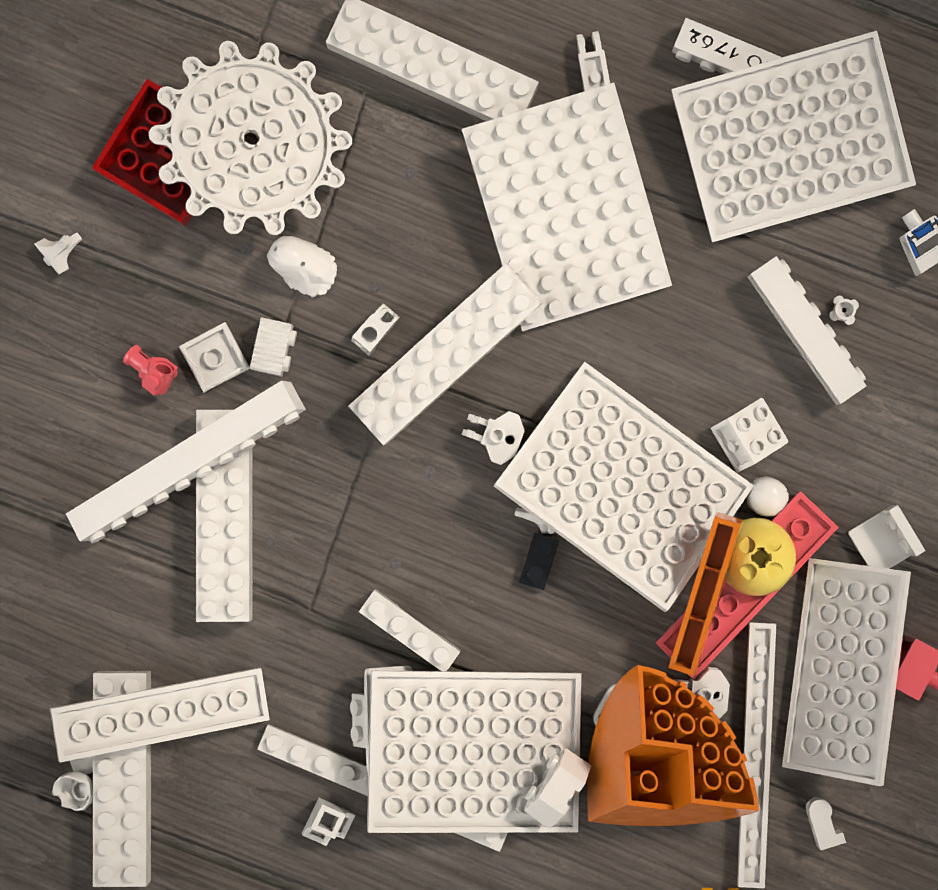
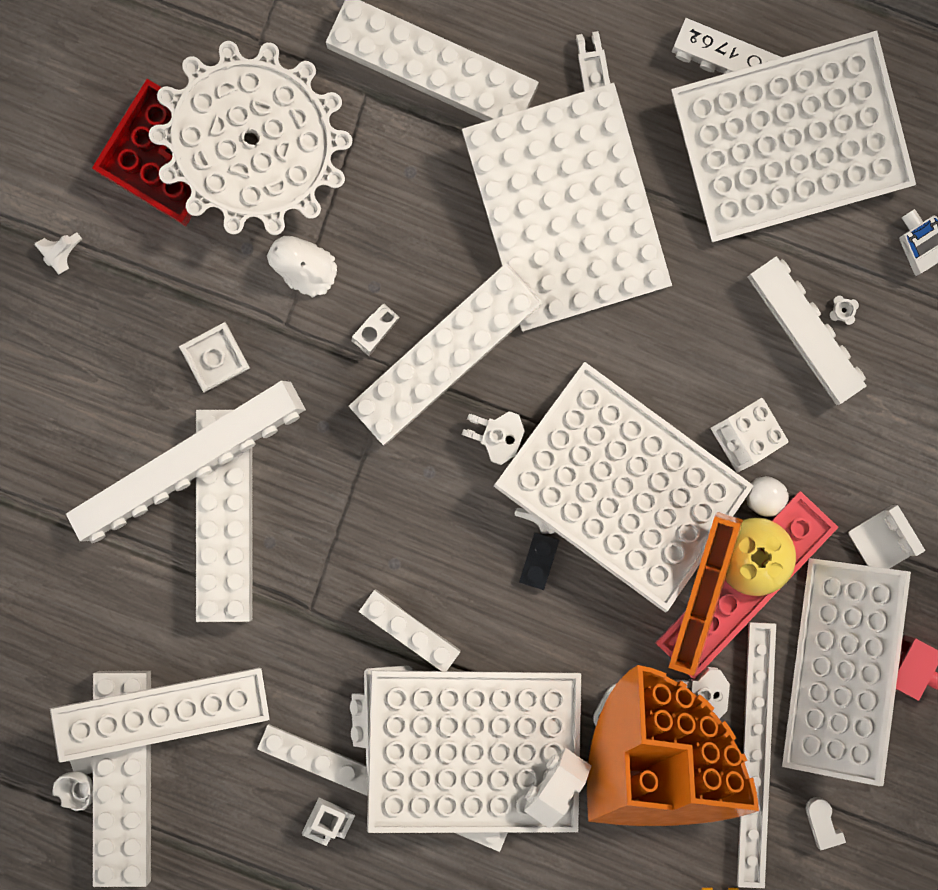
coral connector [123,345,178,396] -> none
white brick [250,317,297,377] -> none

